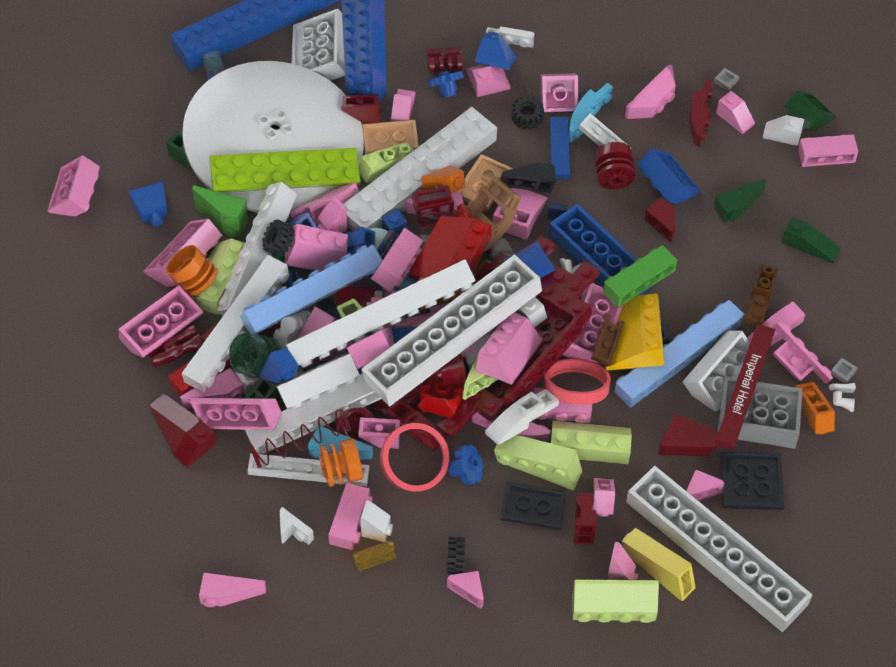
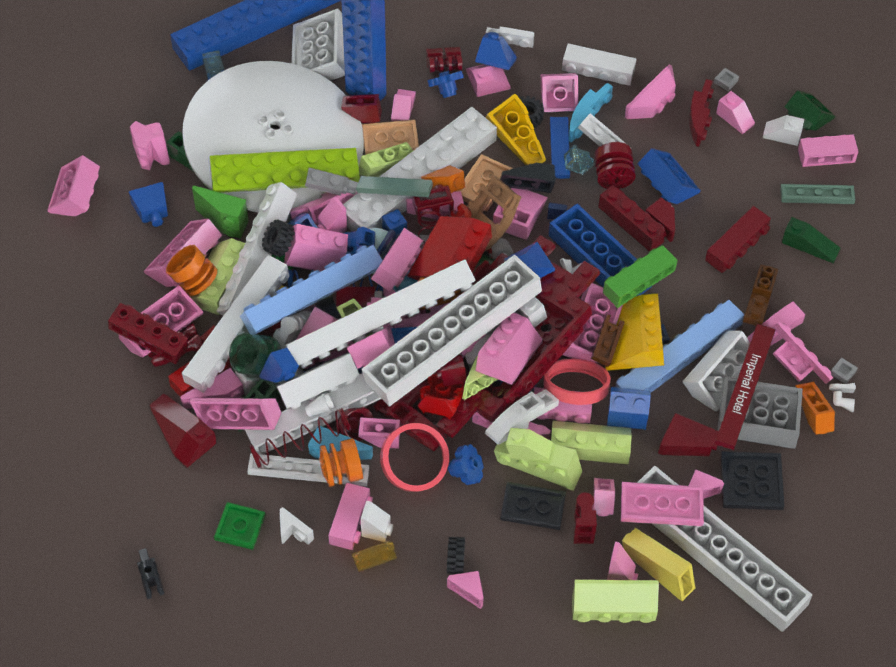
bright pink slope [199,573,266,607] -> none
dark green slope [714,178,766,223] -> none
none -> dark red brick [108,302,188,364]
none -> bright pink piece [130,121,170,170]
none -> black hinge [137,548,165,599]
none -> green tile [214,502,266,550]
none -> white cone [304,393,336,417]
none -> light grey hinge [305,168,358,196]
none -> sand green tile [356,176,433,197]
none -> yellow wedge [485,94,546,165]
none -> yellowish green slope [506,428,553,461]
none -> white brick [562,44,636,85]
none -> clear light blue brick [564,145,594,175]
none -> dark red brick [598,185,666,252]
none -> blue slope [607,387,651,430]
none -> bright pink tile [621,482,704,526]
none -> dark red brick [705,206,771,273]
none -> sand green tile [780,184,855,204]

